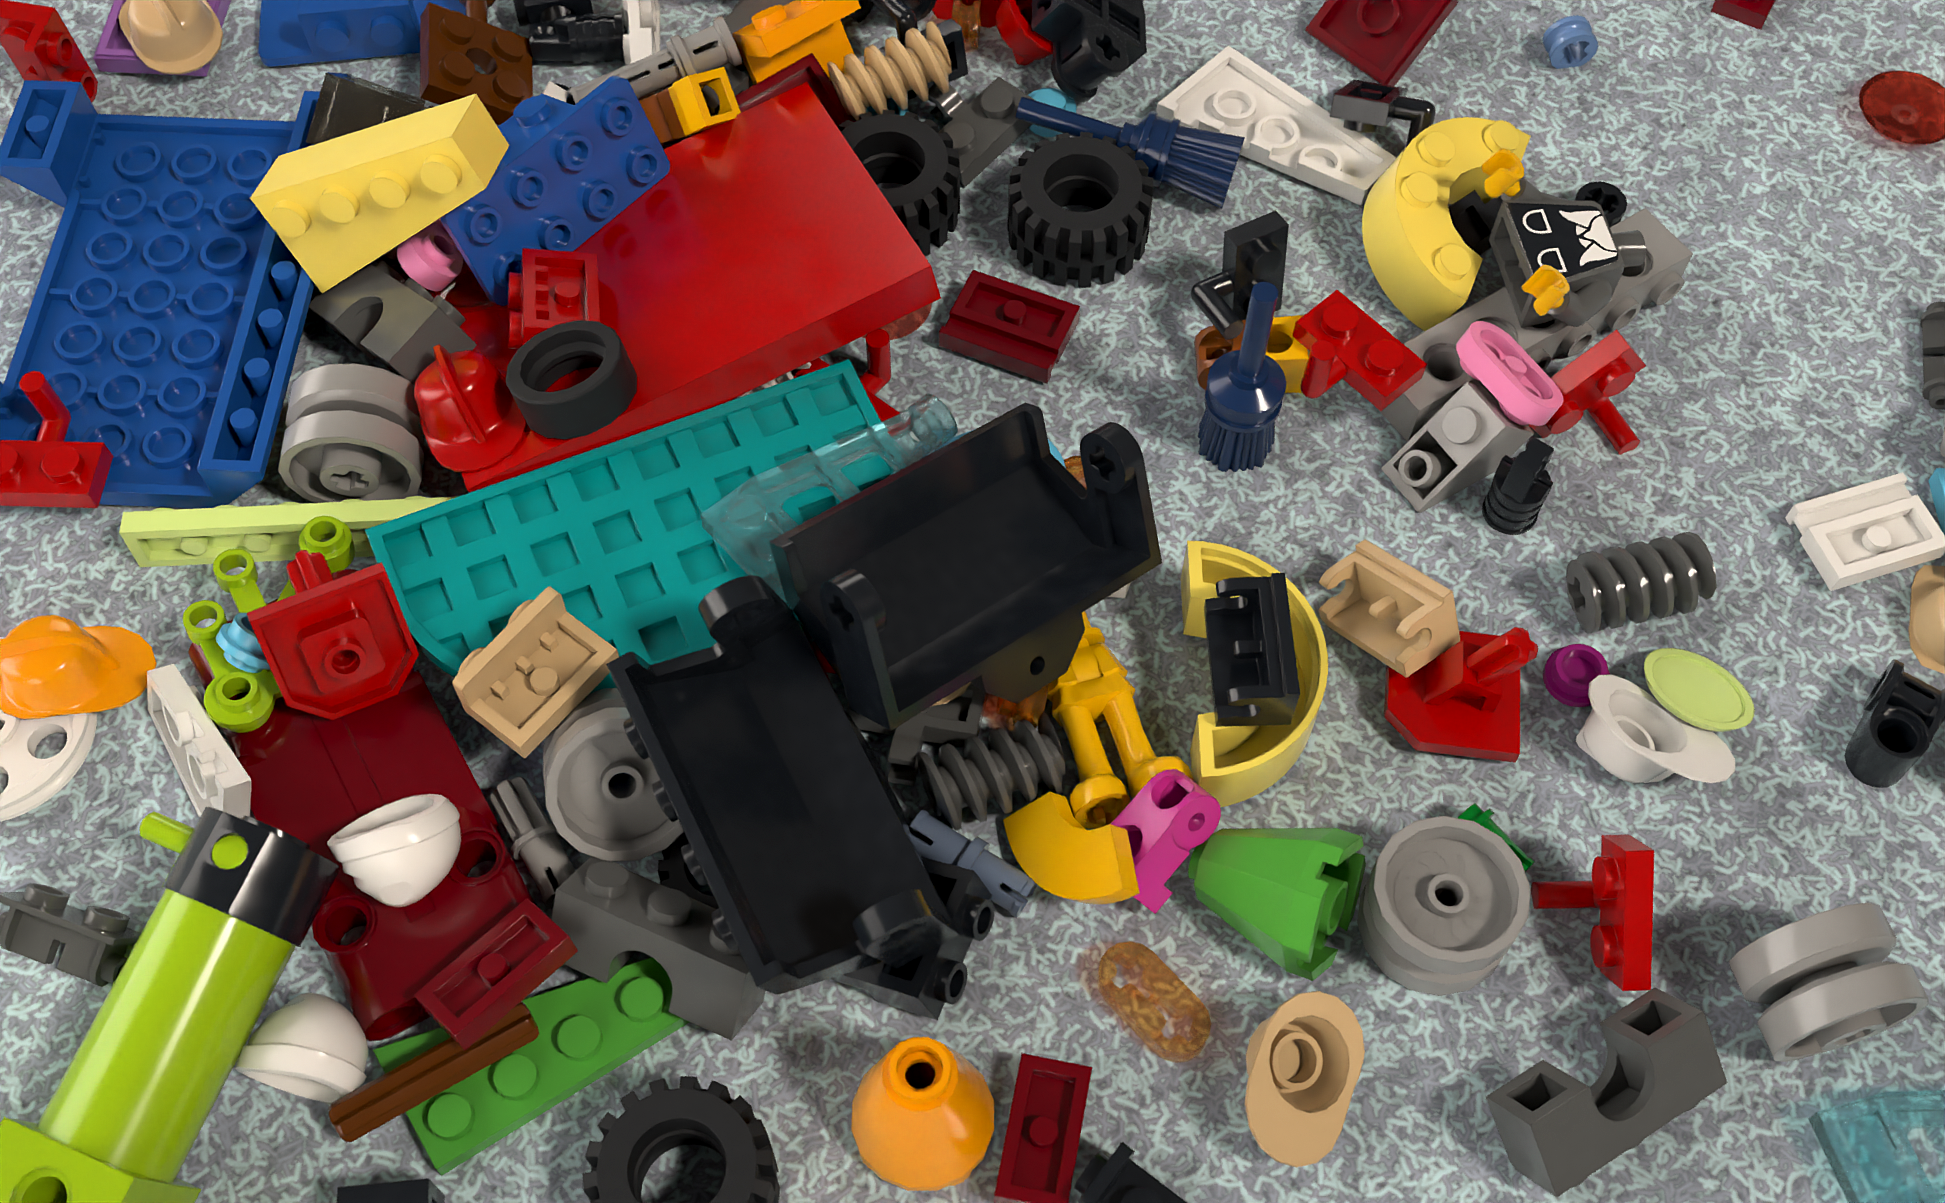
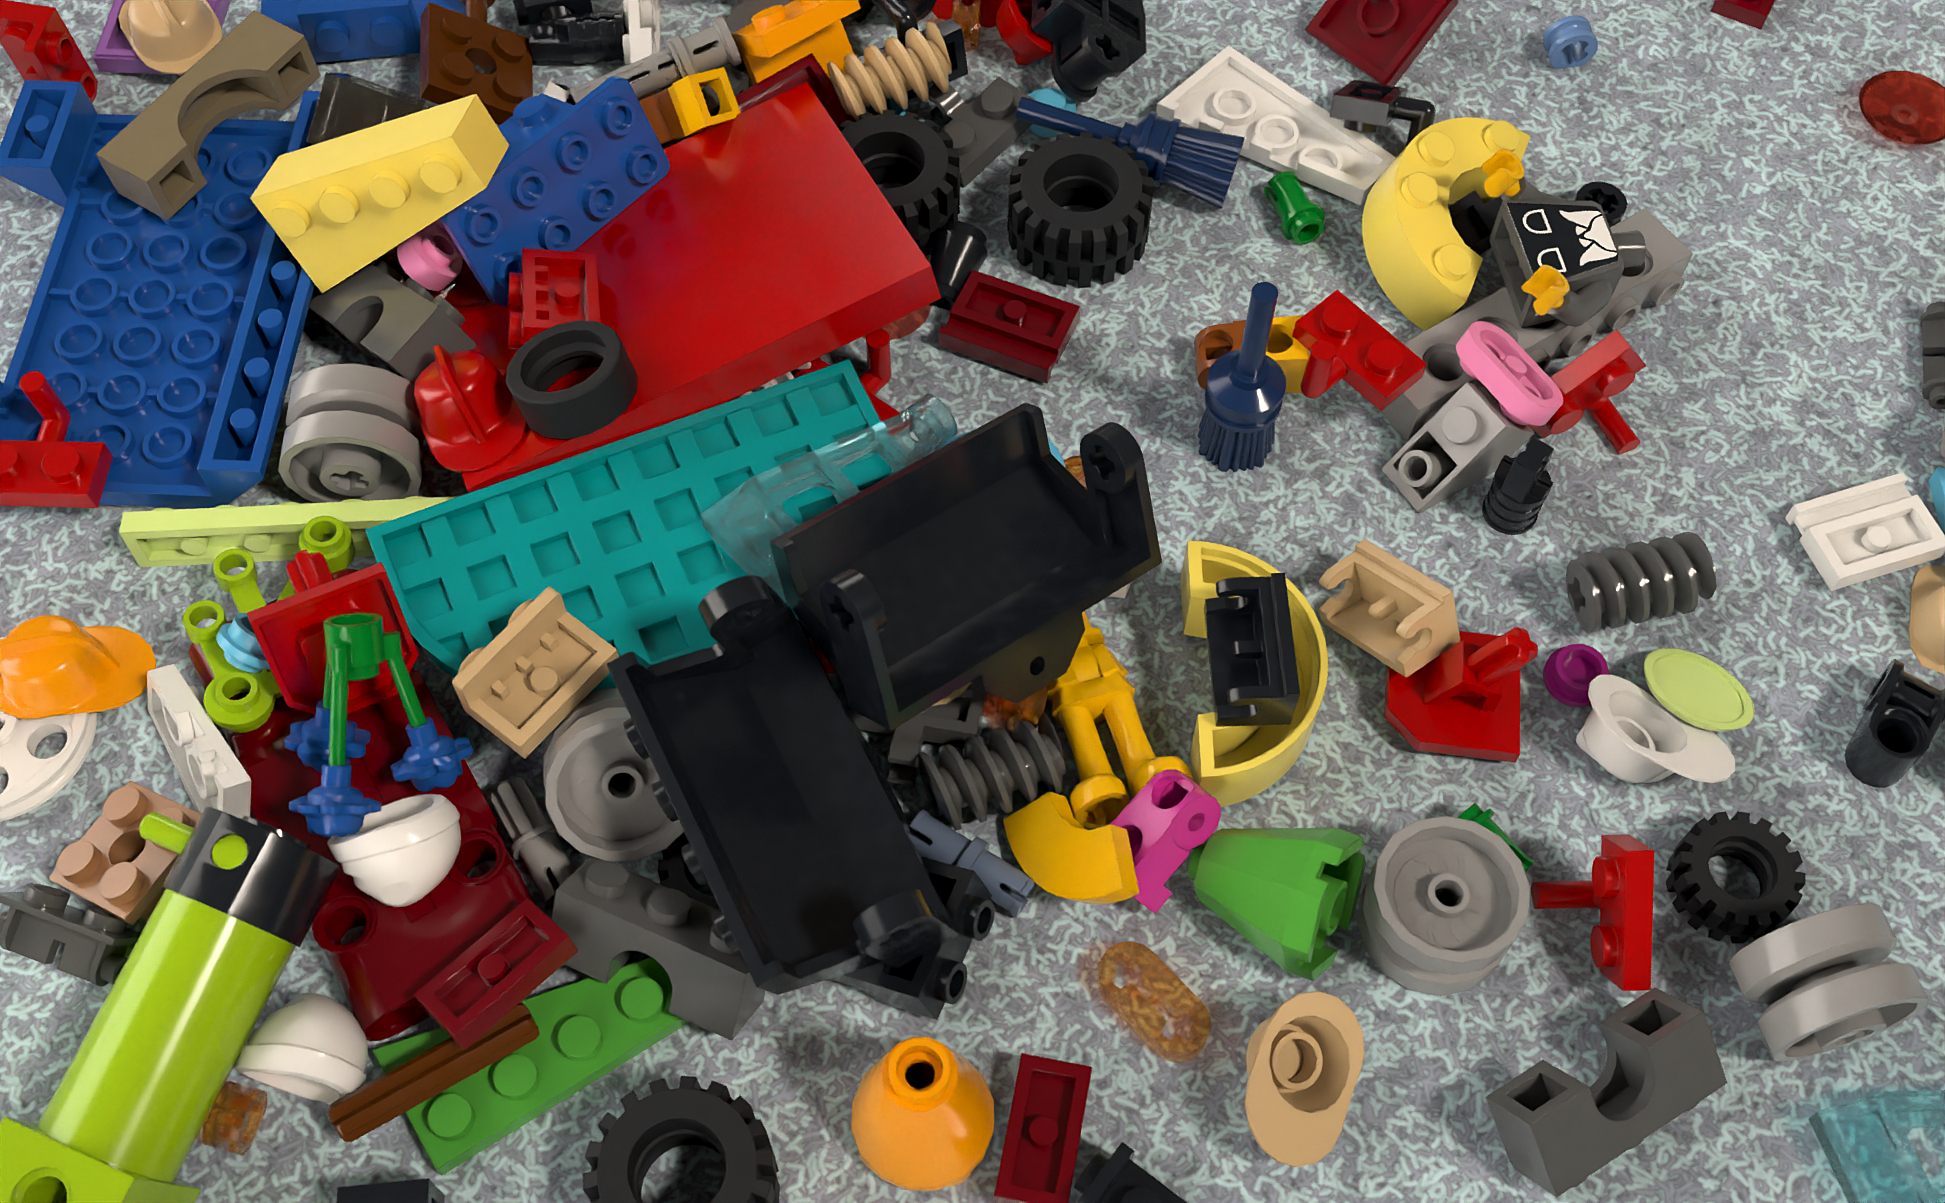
black plate [1191,210,1289,340] -> none
none -> medium nougat piece [48,781,202,926]
none -> dark tan arch [96,10,321,221]
none -> clear orange bush [202,1081,268,1156]
none -> plant [284,613,474,837]
none -> black cone [929,221,988,311]
none -> green pin [1264,171,1325,245]
none -> black tyre [1666,811,1805,944]

